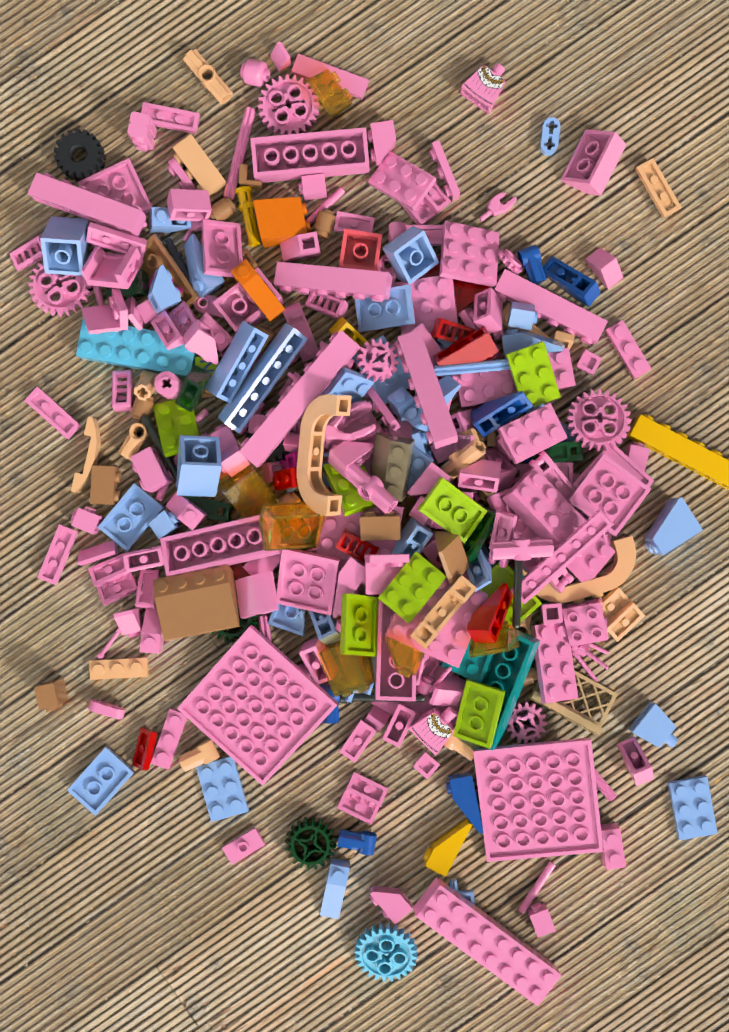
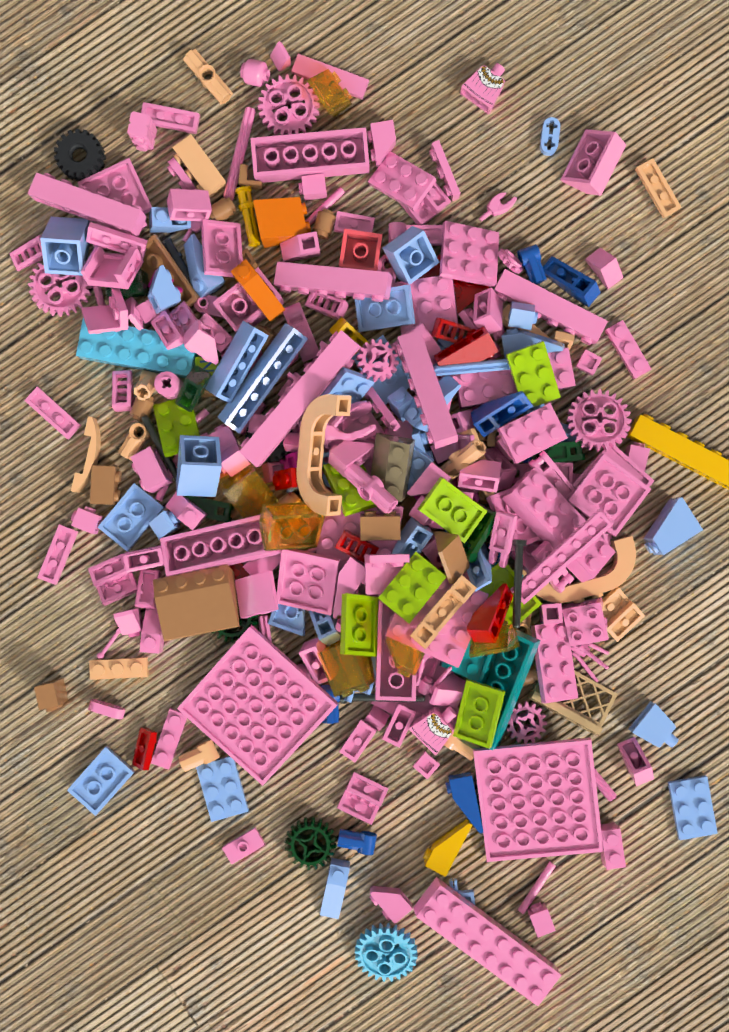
bright pink slope [78,540,119,566] -> none
bright pink piece [490,538,554,561] -> none

